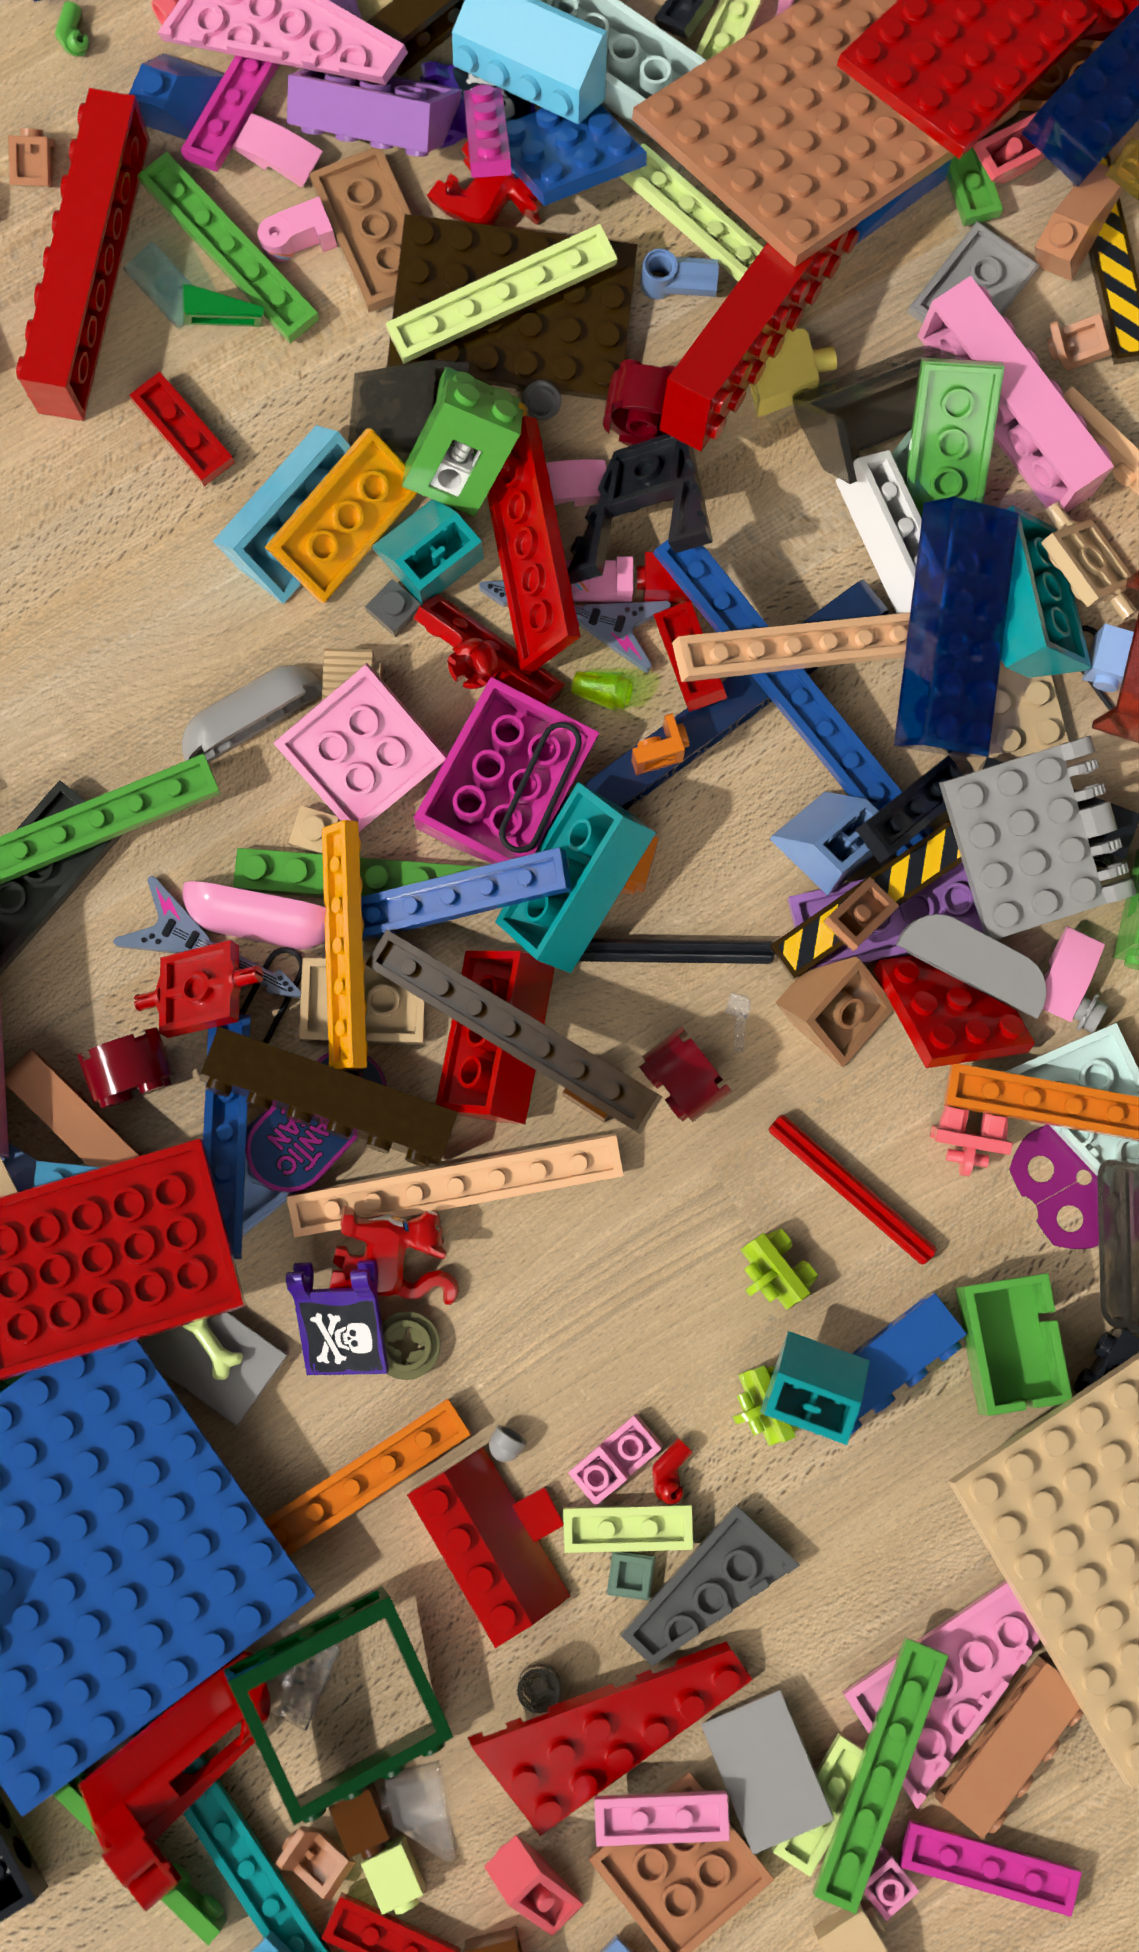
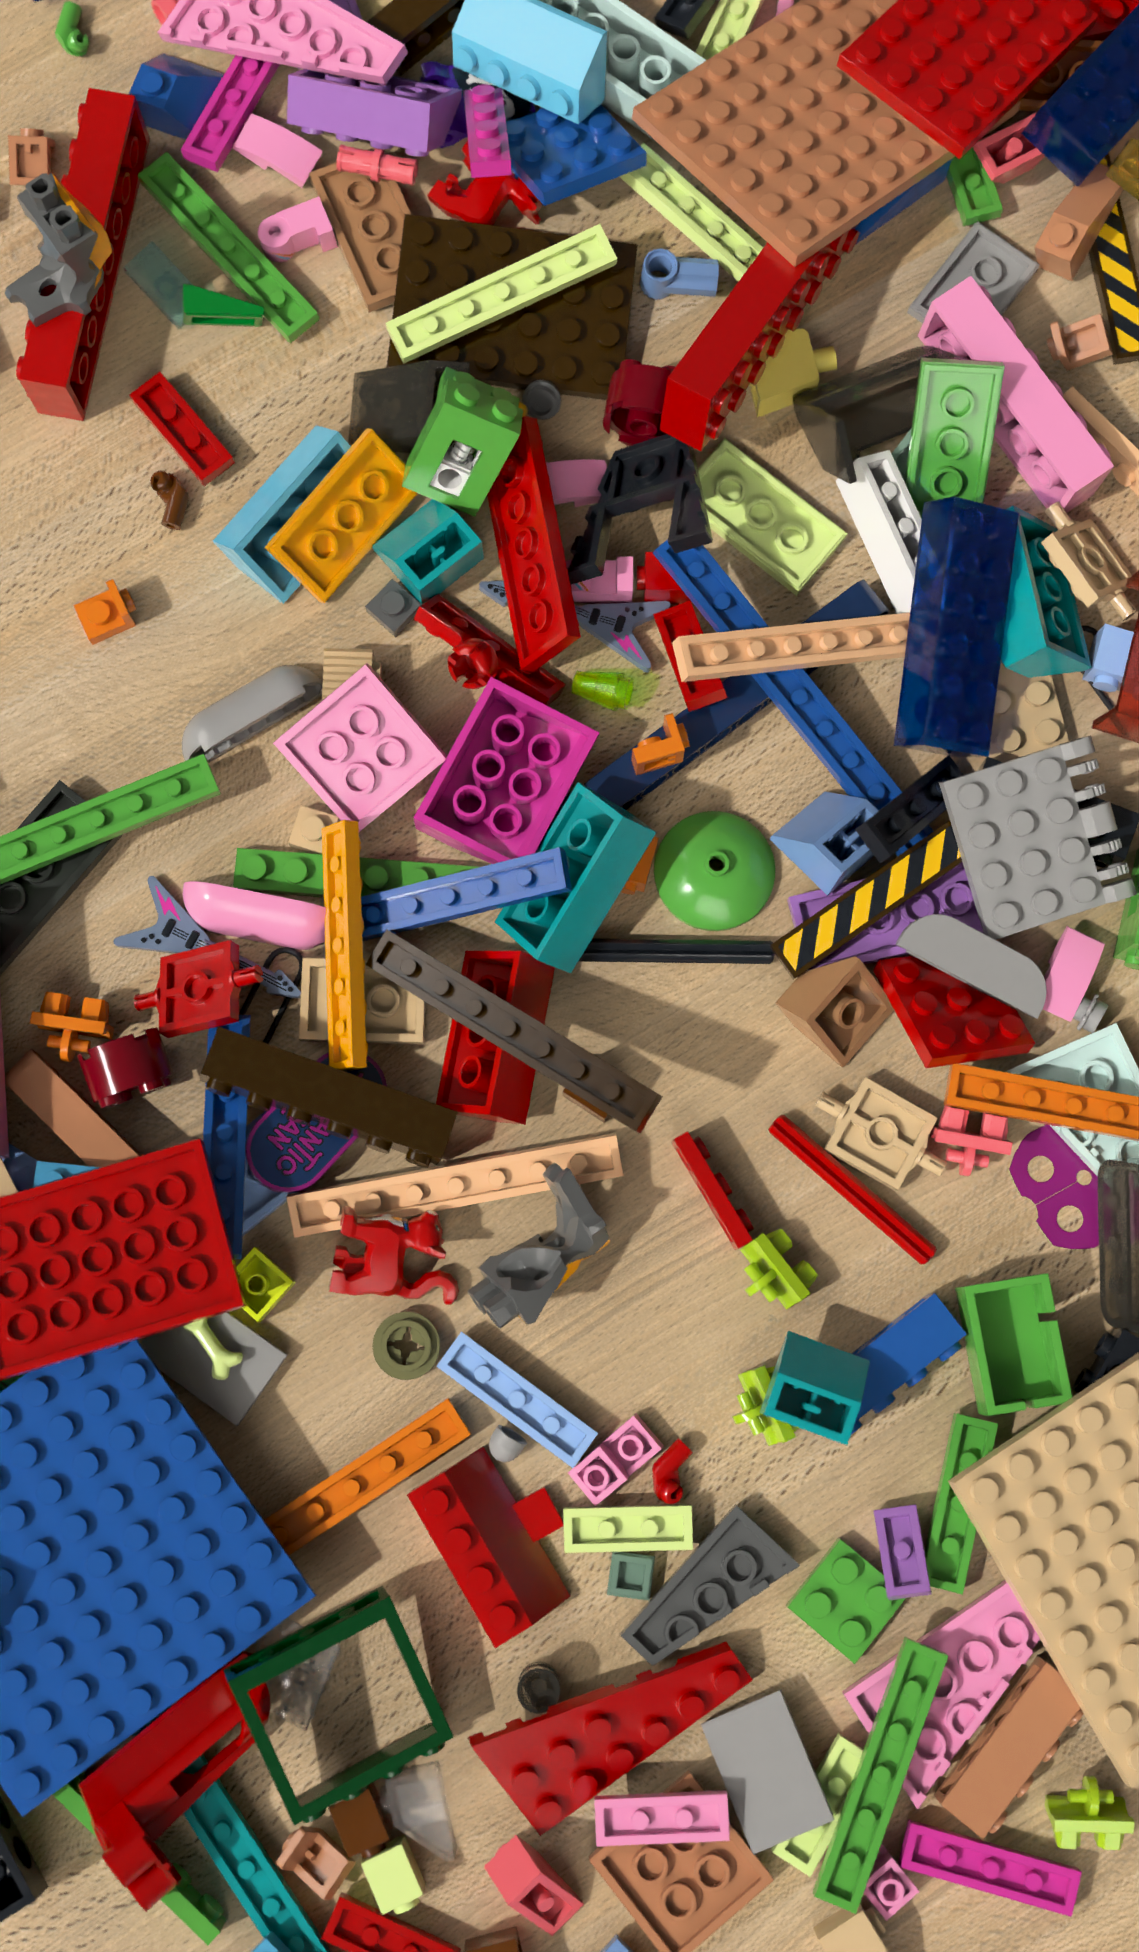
flag [286,1260,389,1375] -> none
black piece [499,722,582,853] -> none
dark red brick [639,1026,732,1122] -> none
clear hand [725,993,751,1052] -> none
nougat slope [823,877,899,952] -> none
none -> dark grey hips [5,173,112,327]
none -> orange hips [30,992,114,1062]
none -> orange bracket [73,579,137,645]
none -> reddish brown arm [150,470,189,530]
none -> neon yellow piece [236,1247,296,1322]
none -> coral pin [336,144,418,186]
none -> light blue plate [436,1332,598,1468]
none -> dark grey hips [468,1162,610,1329]
none -> bright green dish [654,811,775,931]
none -> red plate [672,1131,754,1250]
none -> yellowish green tile [698,438,848,596]
none -> bright green plate [786,1538,906,1664]
none -> tan plate [815,1077,947,1191]
none -> medium lavender plate [874,1504,932,1600]
none -> bright green plate [925,1413,998,1595]
none -> lime hips [1045,1776,1134,1850]

